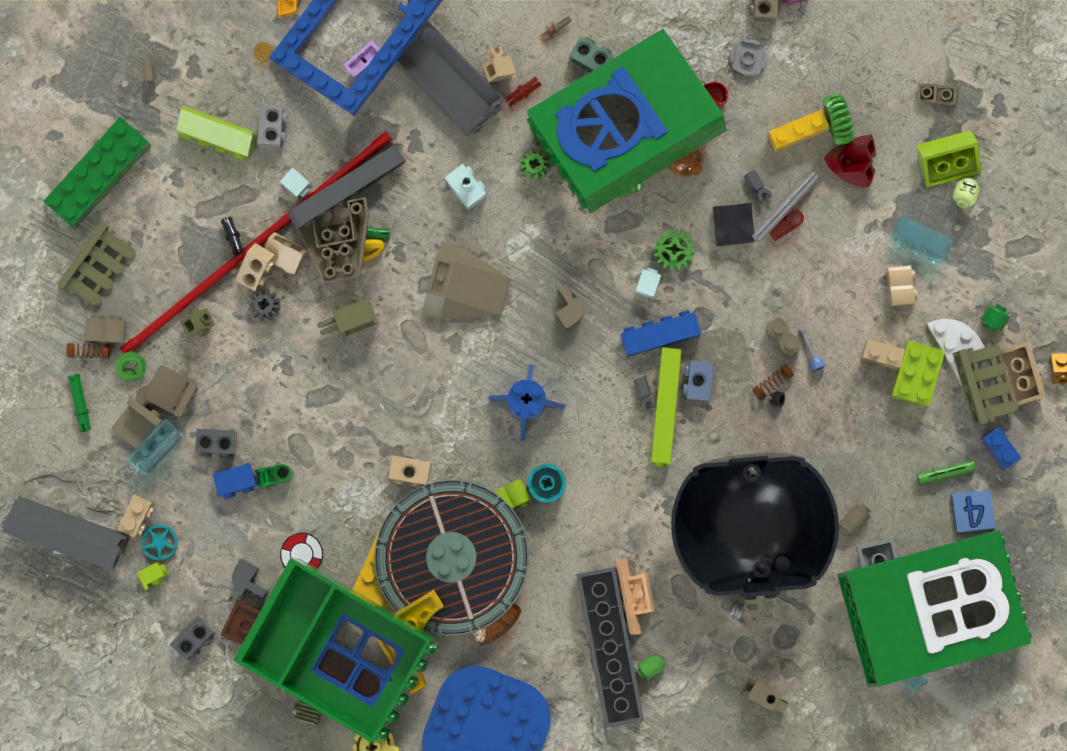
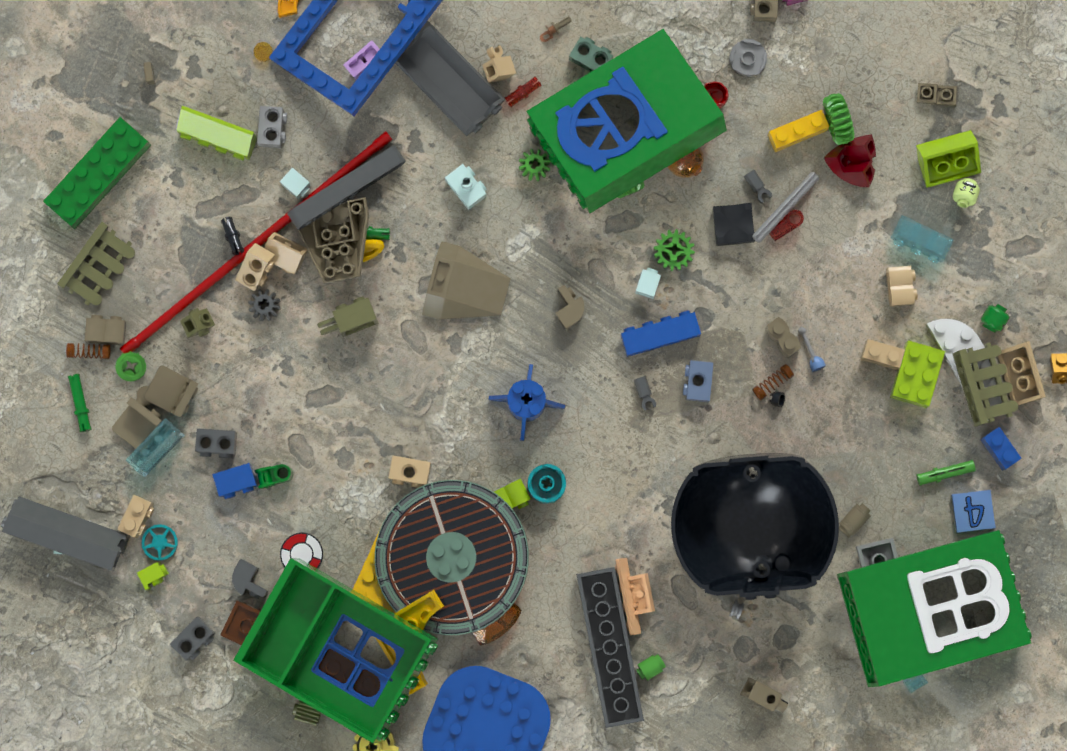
lime brick [651,347,681,468] -> none

